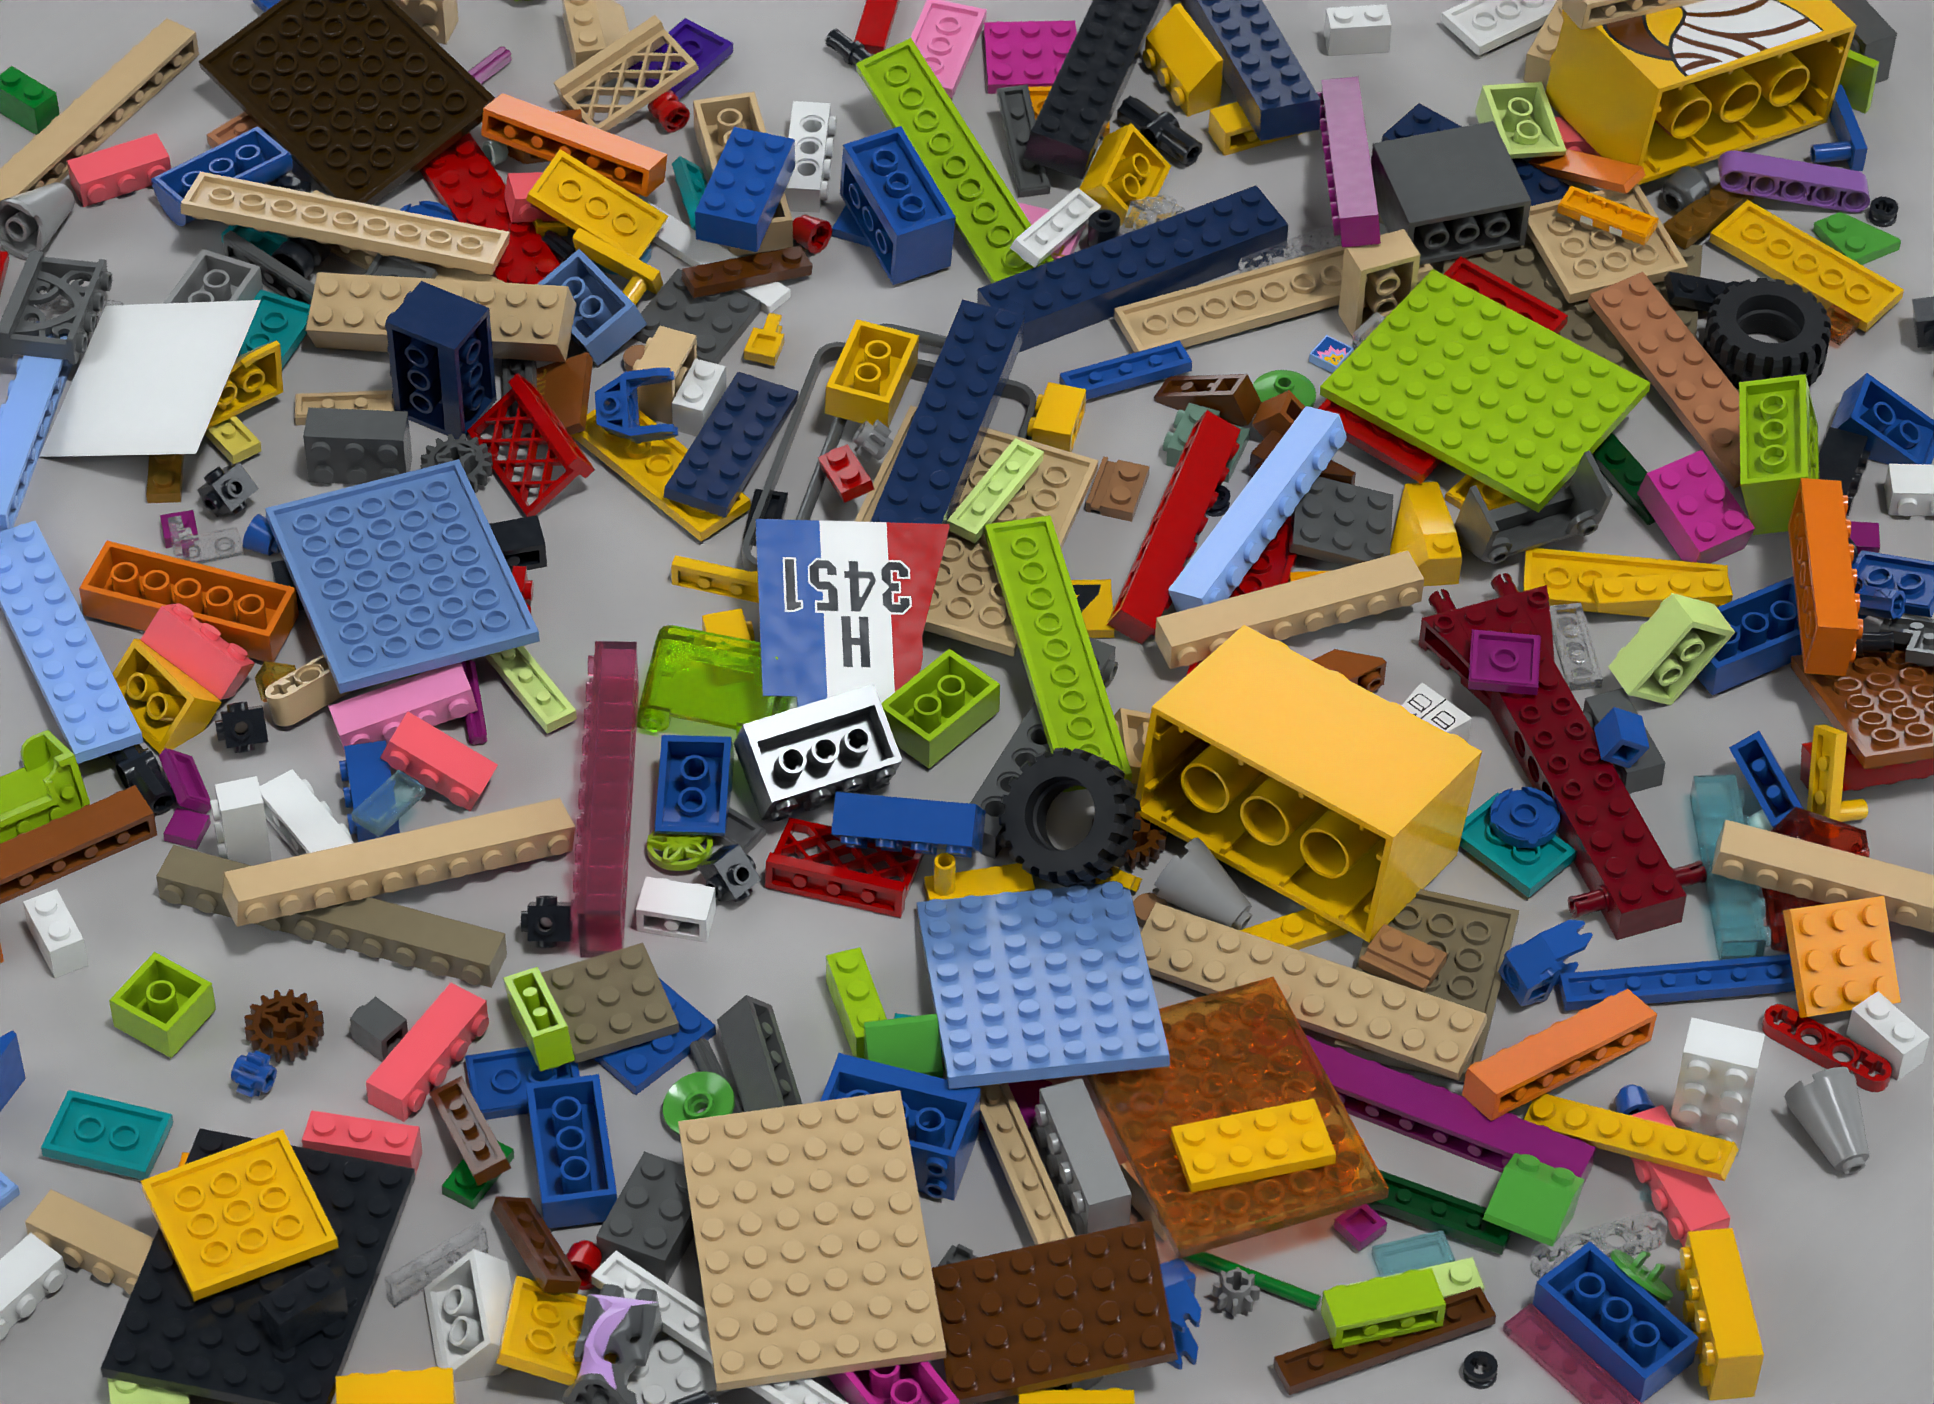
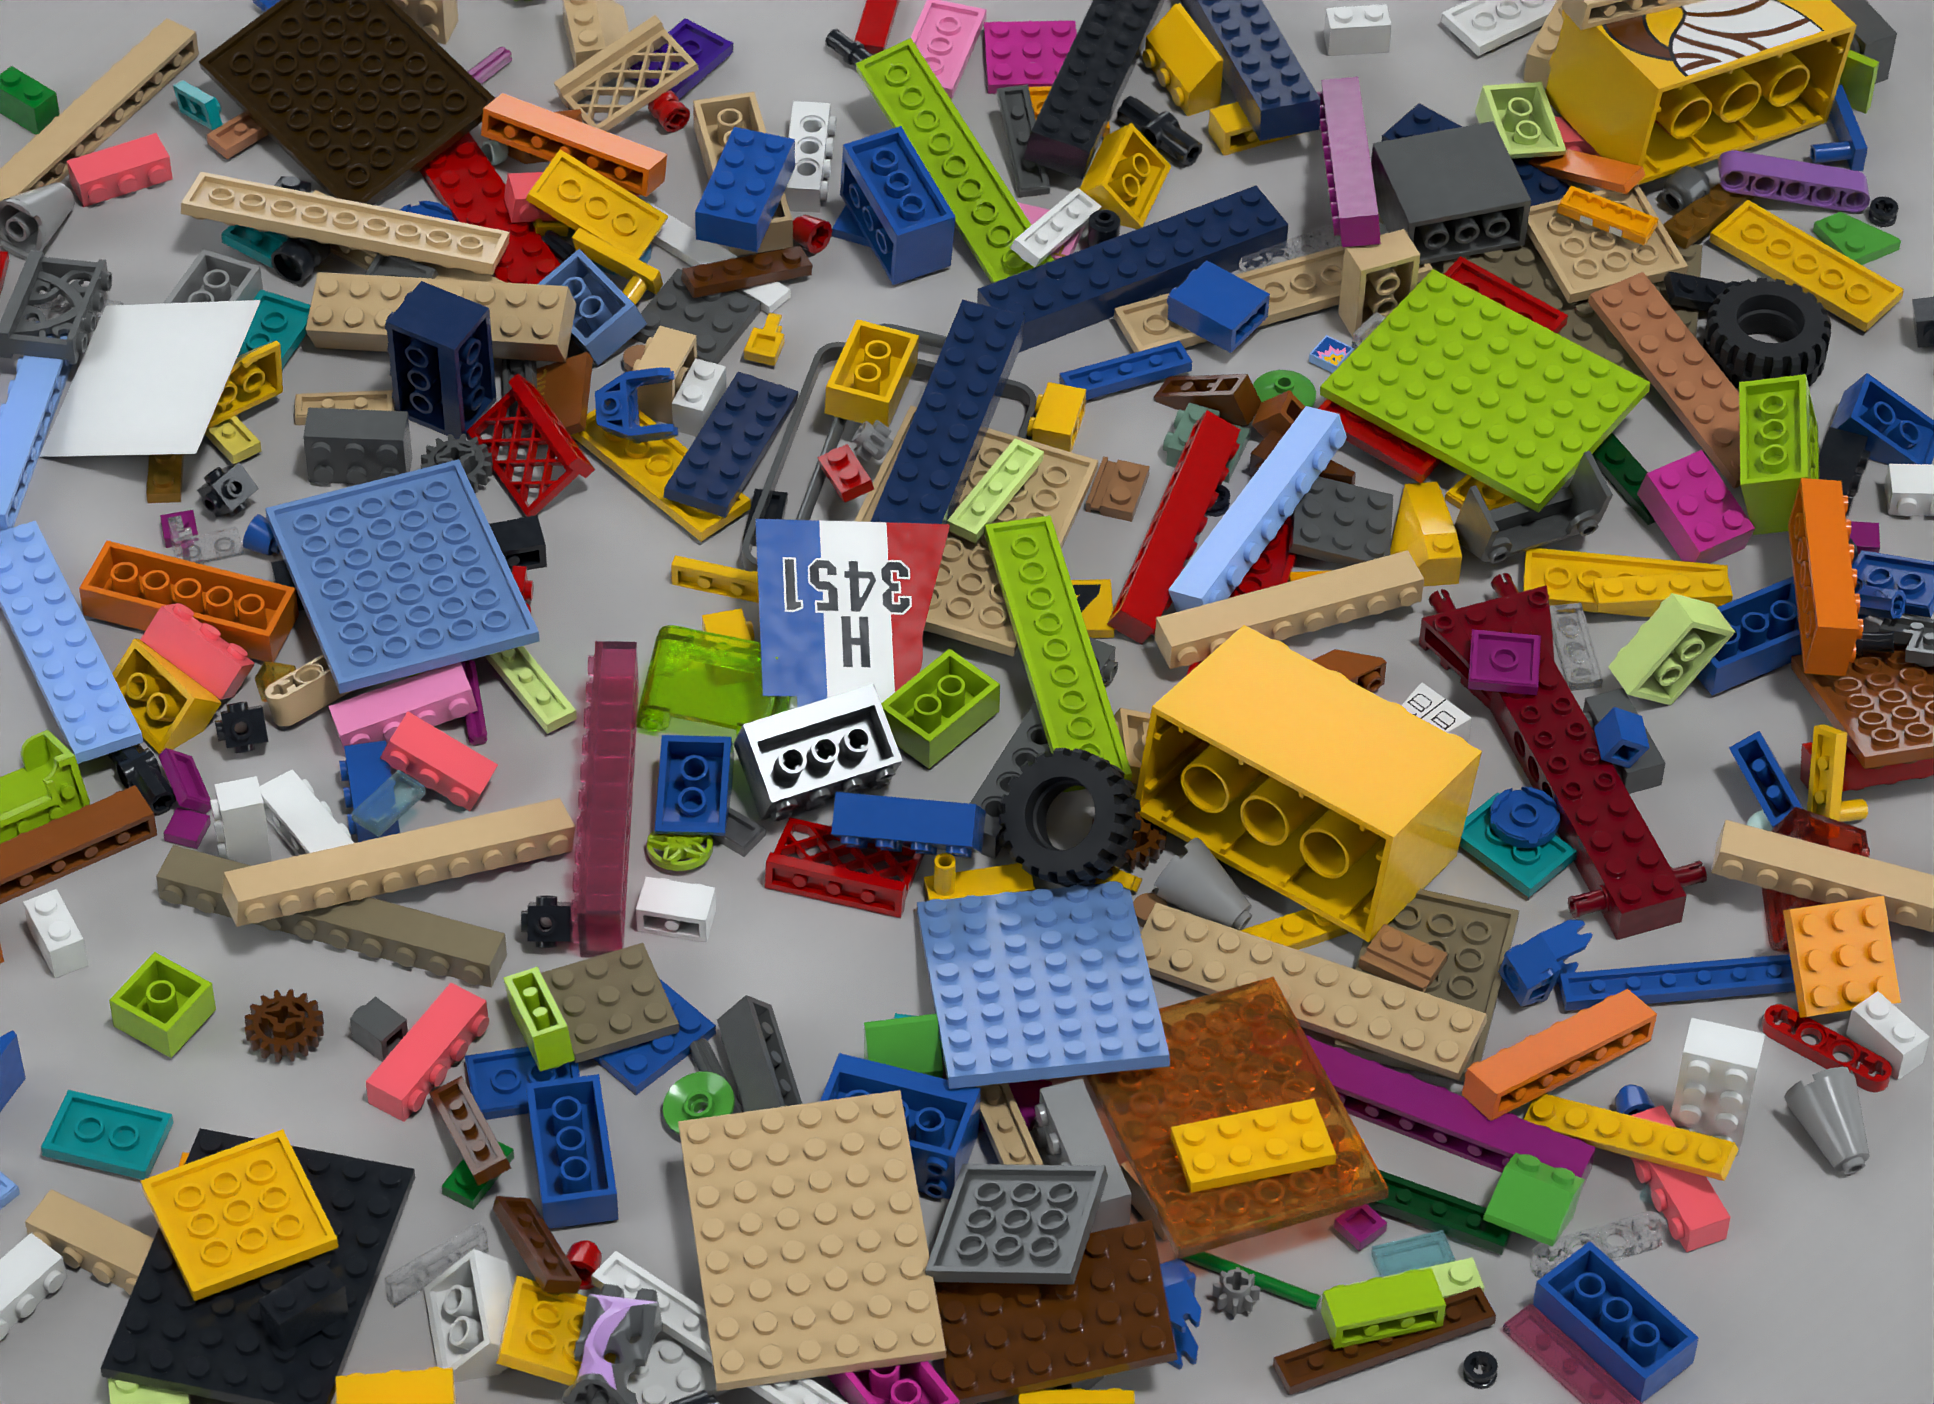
blue brick [151,126,293,226] -> none
dark grey tile [223,230,315,305] -> none
blue gear [231,1050,277,1098] -> none
coral brick [302,1110,422,1176] -> none
dark grey brick [596,1151,694,1284] -> none
teal plate [672,156,707,231] -> none
black brick [697,844,761,902] -> none
lime brick [826,947,887,1059] -> none
clear bracket [1120,194,1185,236] -> none
bright green piece [1610,1249,1674,1301] -> none
yellow brick [1675,1228,1764,1401] -> none
clear light blue brick [1690,774,1771,960] -> none
clear orange plate [1827,304,1860,346] -> none
none -> teal plate [172,80,223,130]
none -> dark grey plate [925,1164,1108,1284]
none -> blue brick [1167,260,1270,353]

